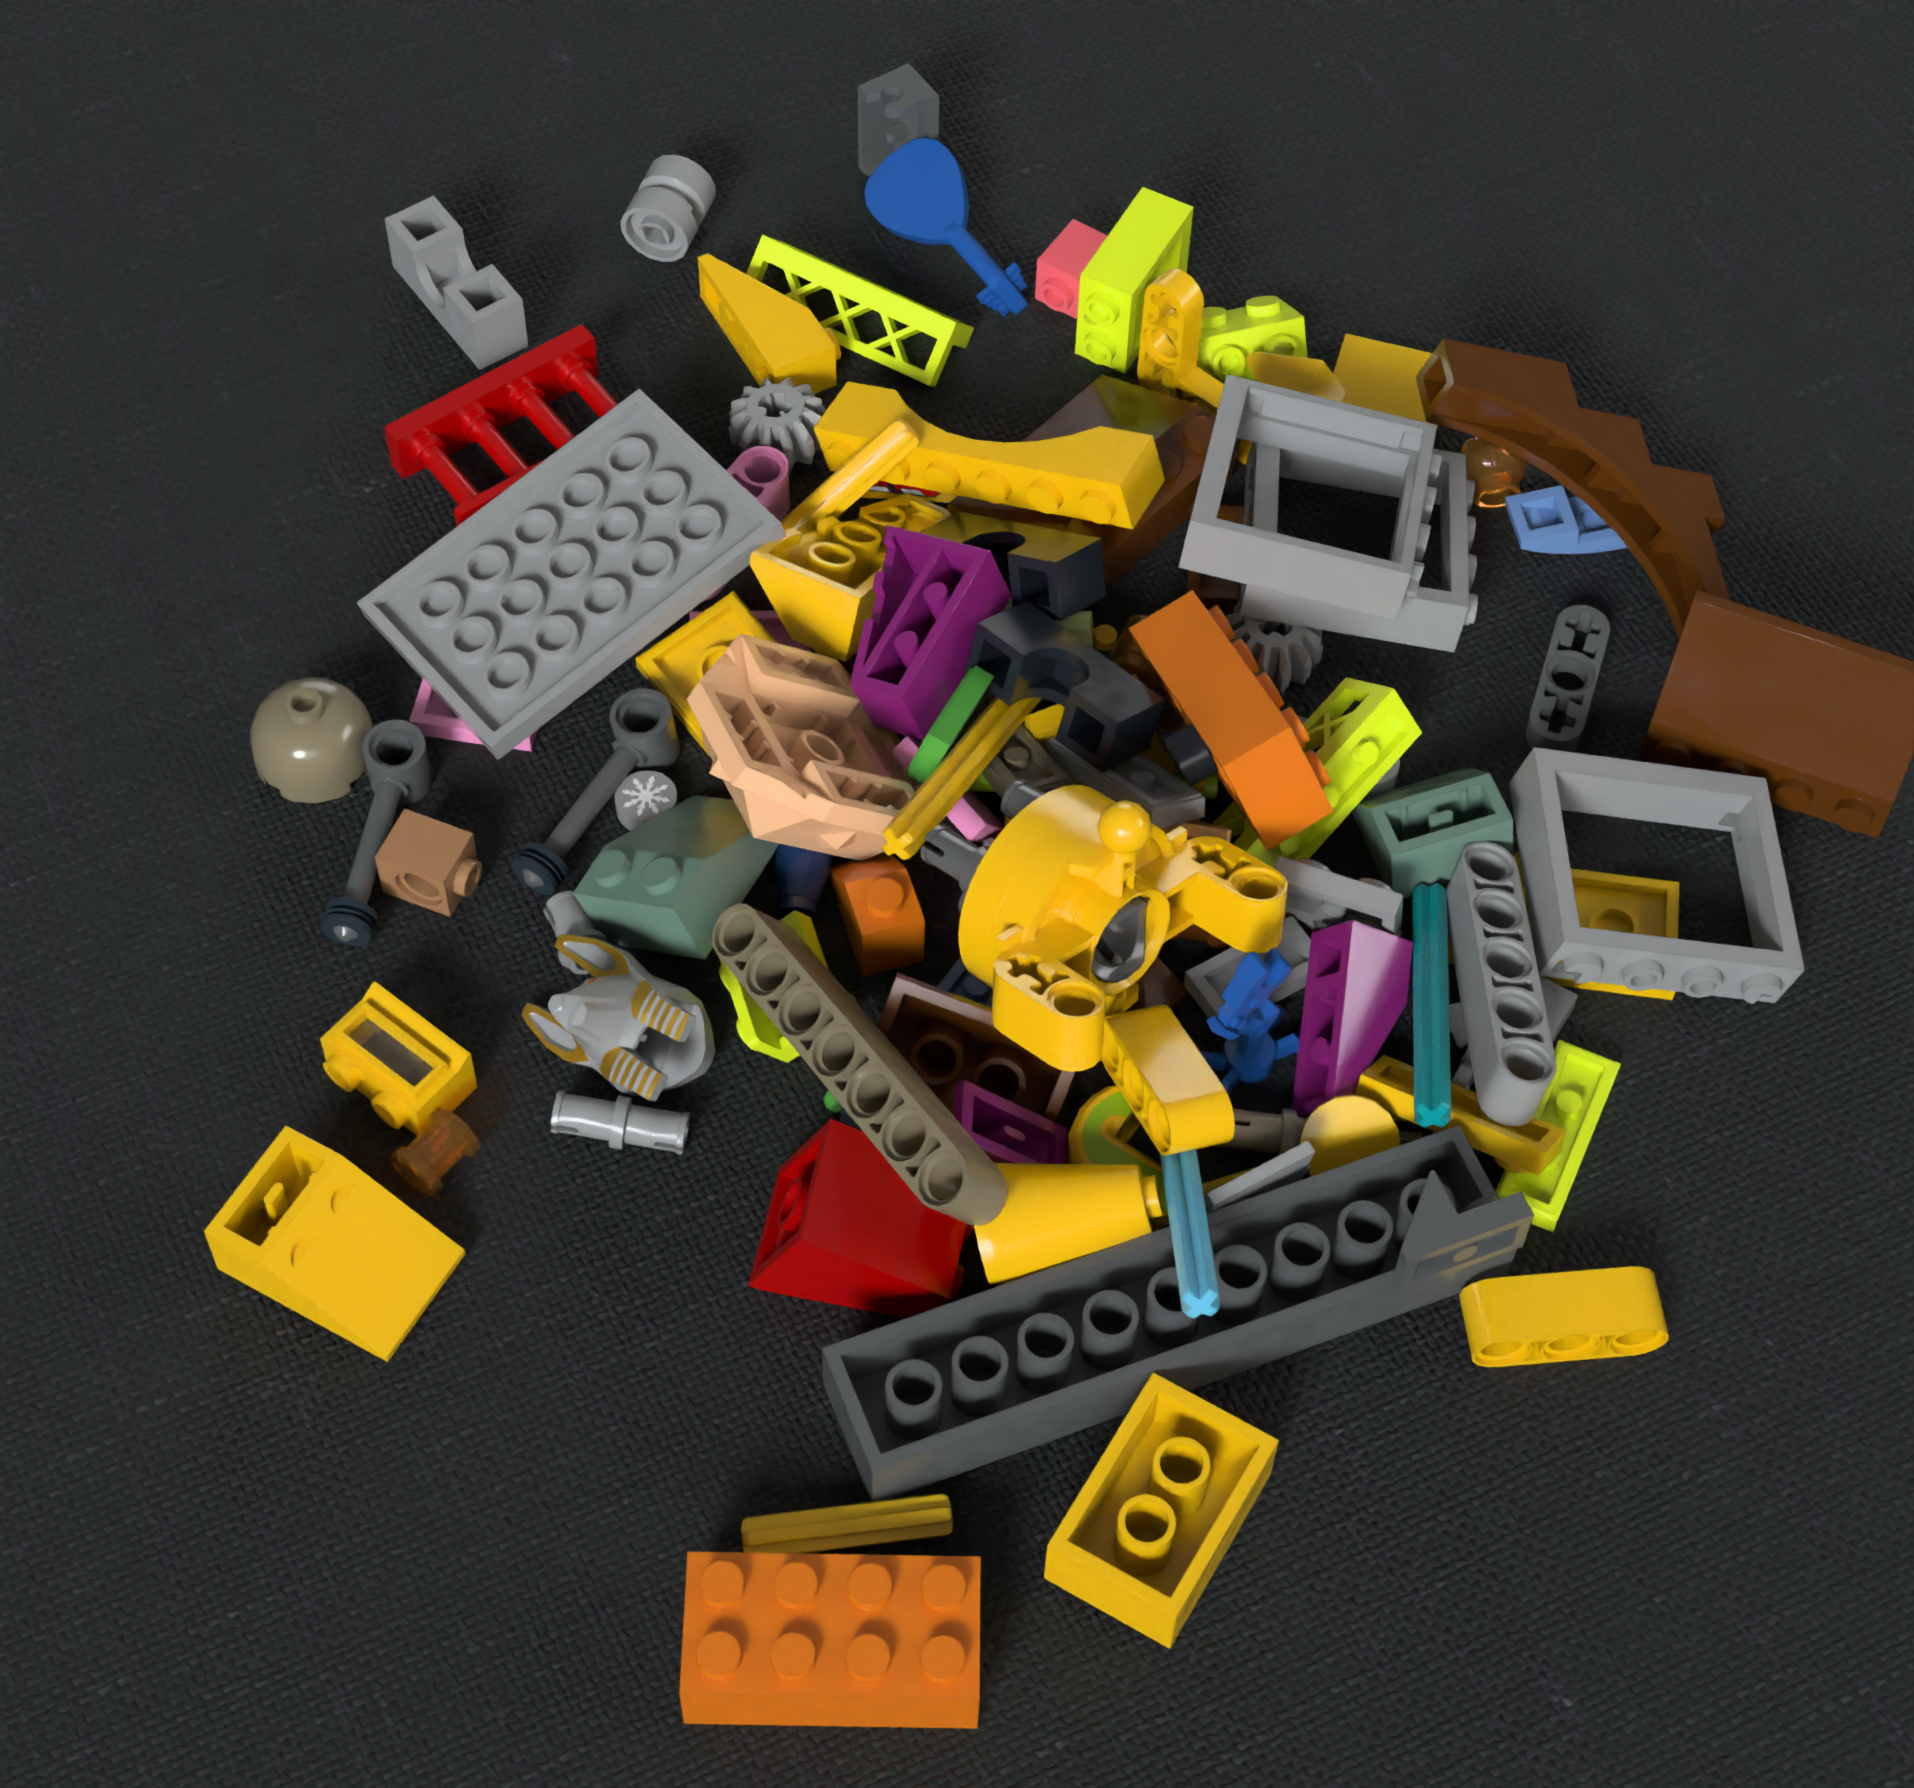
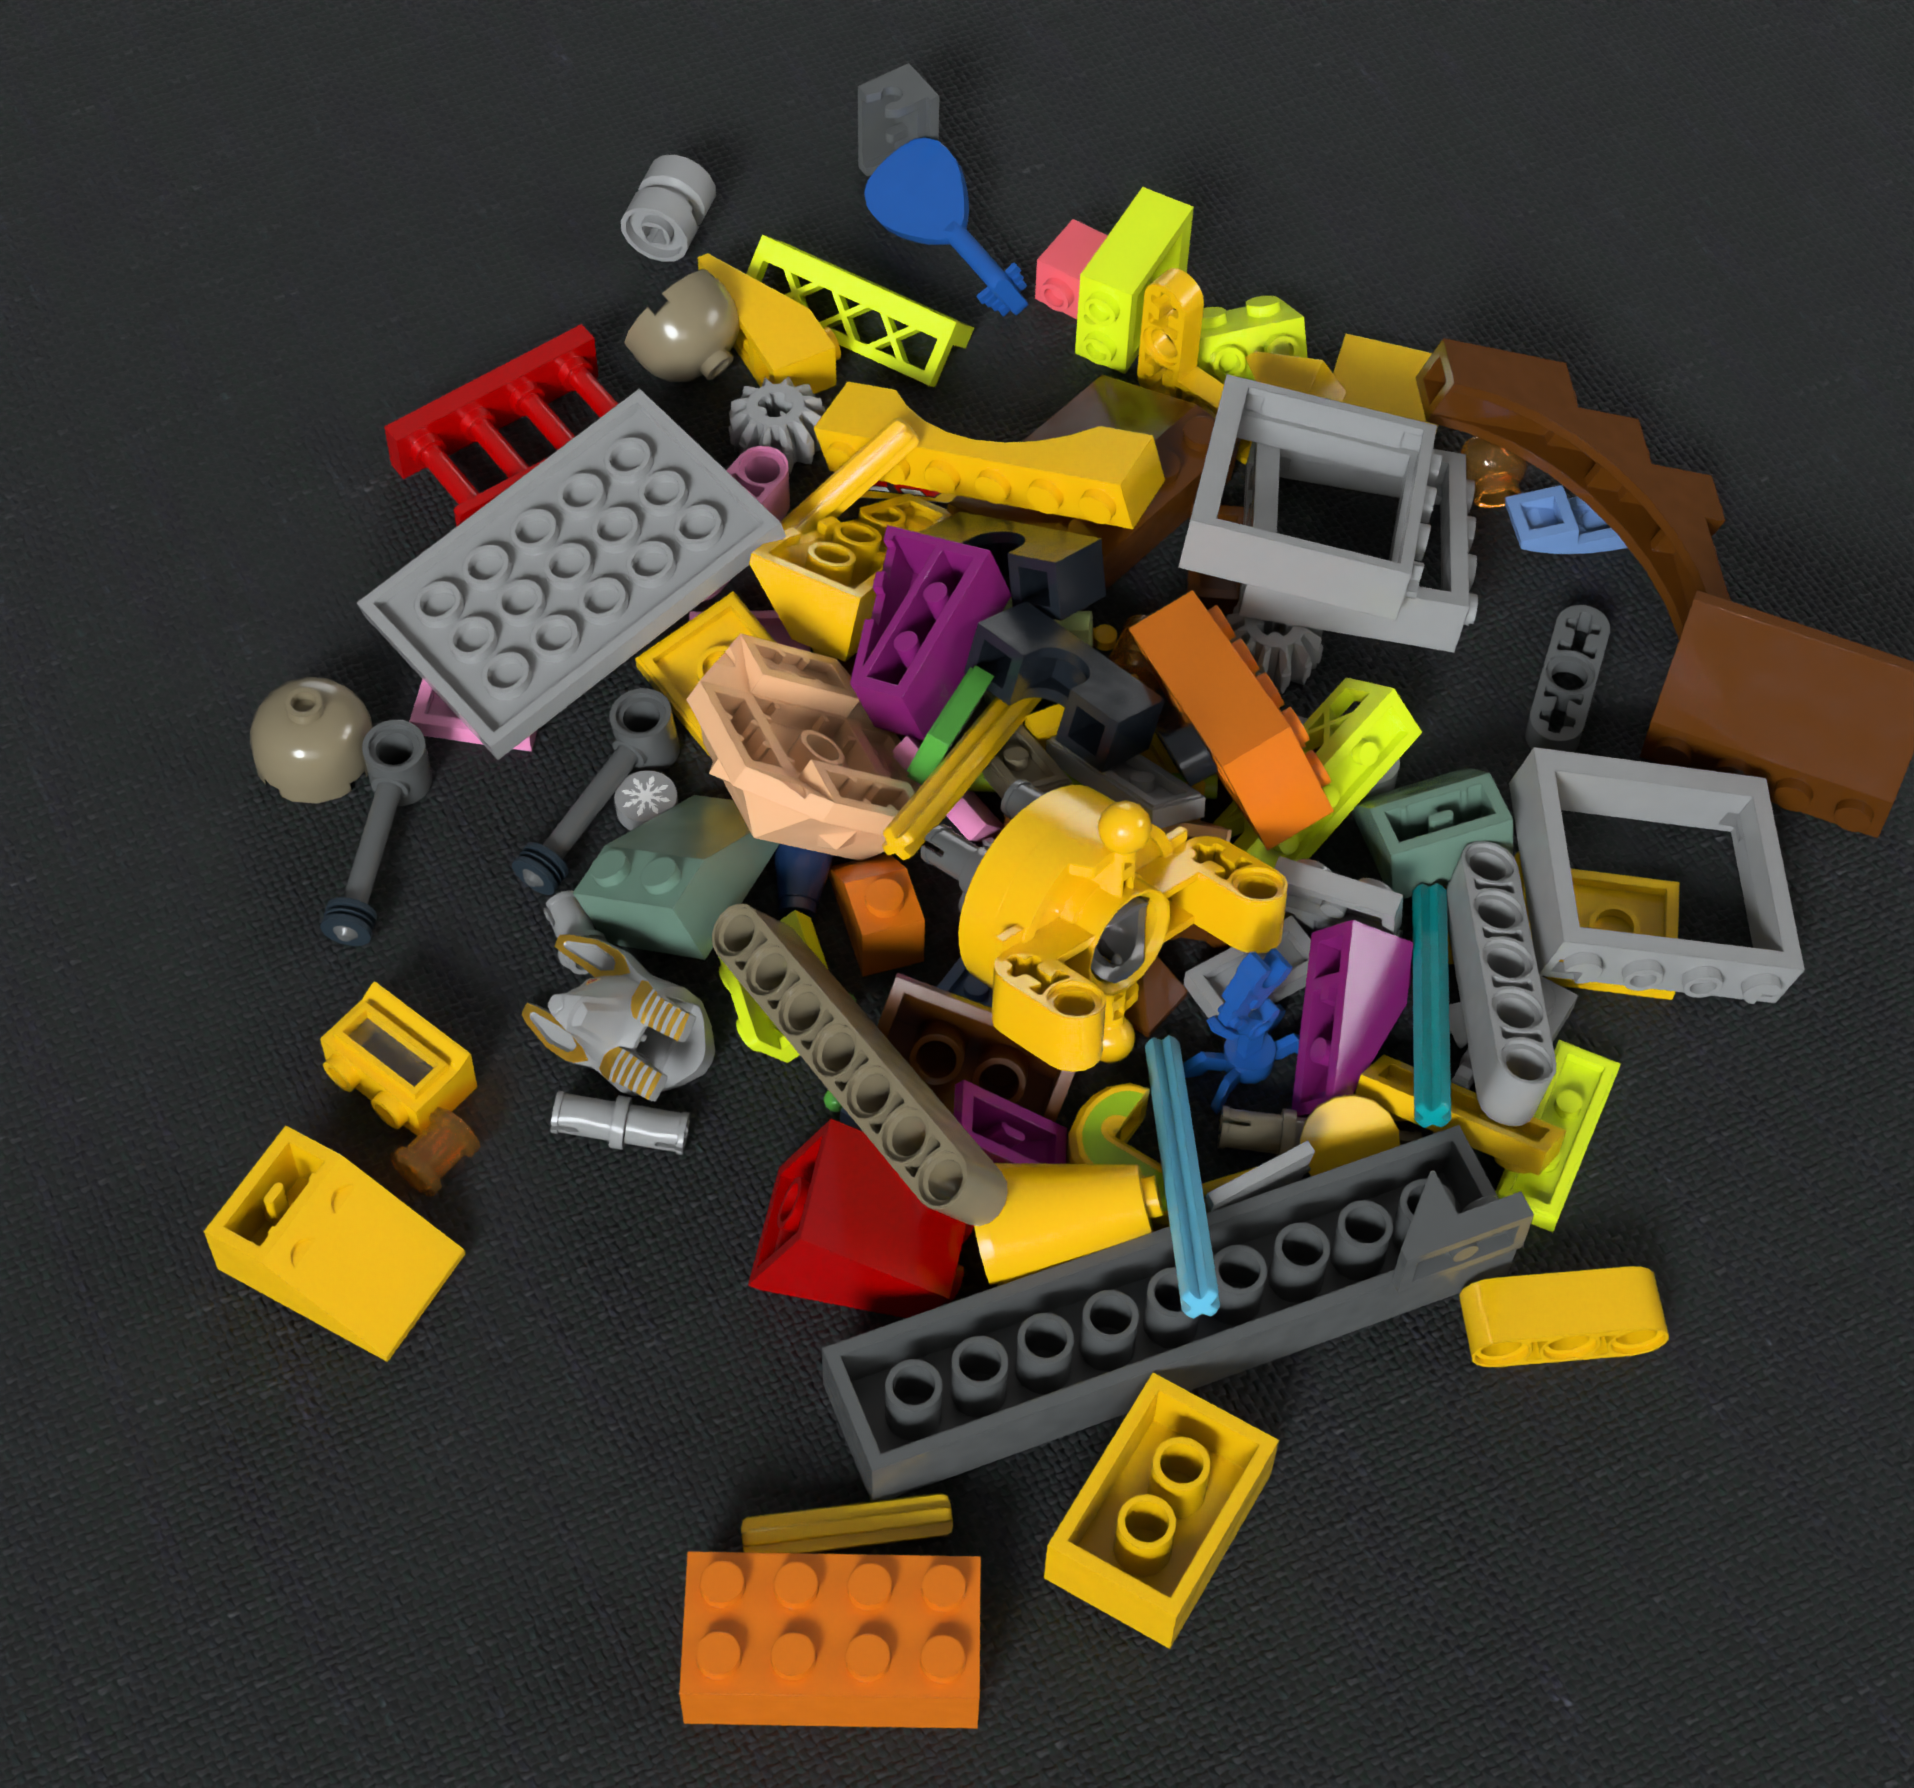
medium nougat brick [375,809,482,917] -> none
light grey arch [385,195,528,370] -> none
yellow beam [1101,1005,1235,1156] -> none
none -> dark tan cylinder [625,269,739,382]

